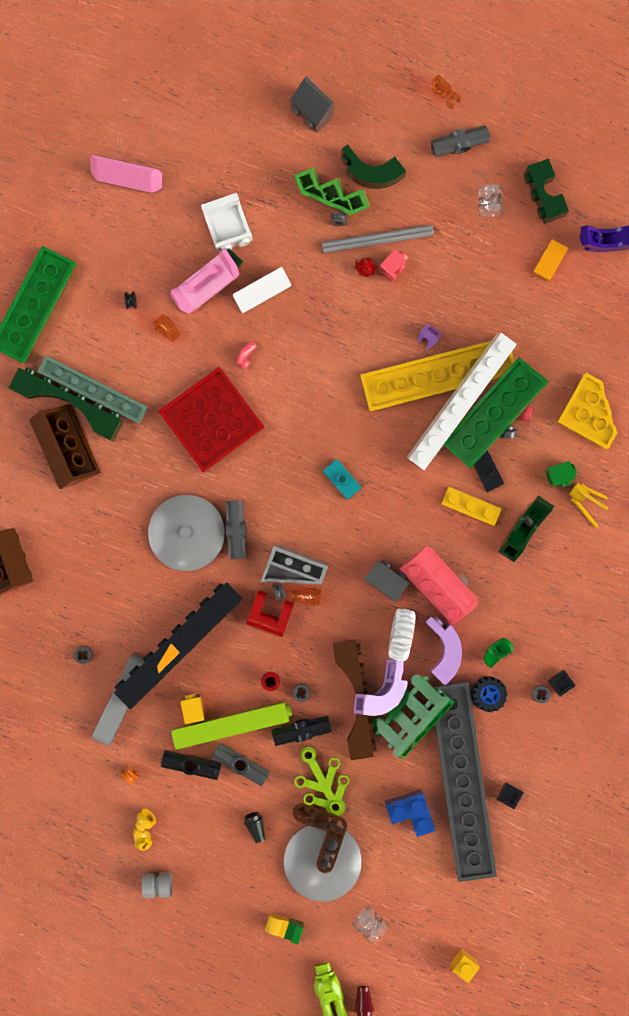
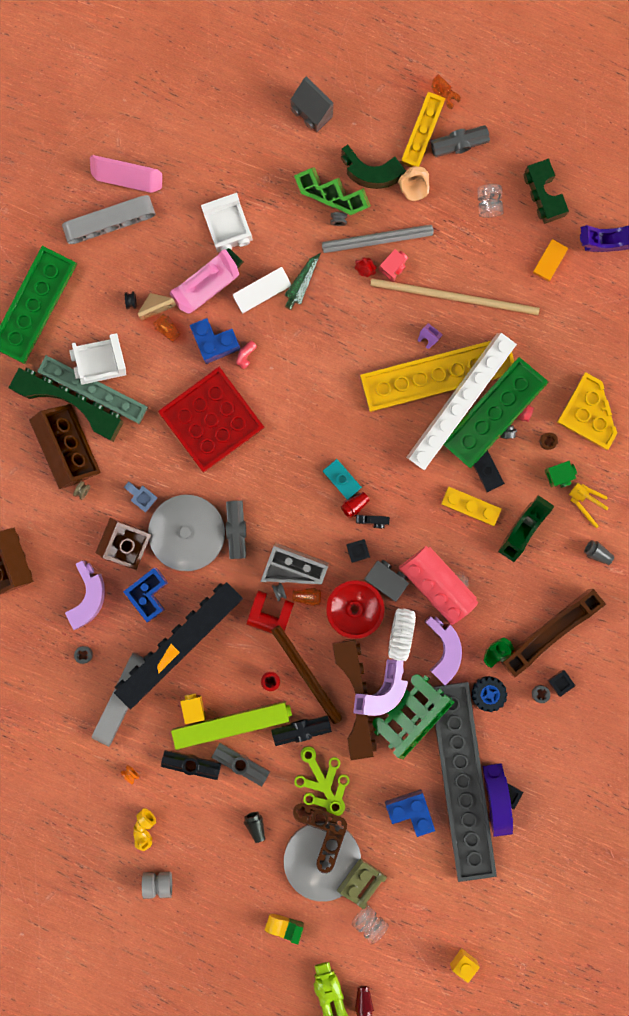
dark grey bush [293,684,310,702] -> none
none -> light grey beam [62,195,156,244]
none -> lavender arch [65,561,105,630]
none -> white panel [69,333,126,385]
none -> dark tan bush [73,481,90,500]
none -> reddish brown slope [95,517,151,570]
none -> blue brick [123,568,168,622]
none -> sand blue plate [124,481,158,513]
none -> tan slope [138,293,176,321]
none -> blue brick [190,318,240,364]
none -> reddish brown axle [272,625,342,724]
none -> clear green bar [284,253,321,310]
none -> red dish [326,580,384,639]
none -> olive plate [337,858,387,909]
none -> red cone [341,492,370,518]
none -> black plate [346,539,370,563]
none -> black plate [356,515,390,529]
none -> tan piece [370,278,540,315]
none -> light nougat hair [398,167,429,201]
none -> yellow plate [401,92,446,167]
none -> dark purple arch [483,763,513,837]
none -> reddish brown arch [500,589,606,677]
none -> reddish brown bush [539,432,558,450]
none -> dark grey cone [584,540,614,565]

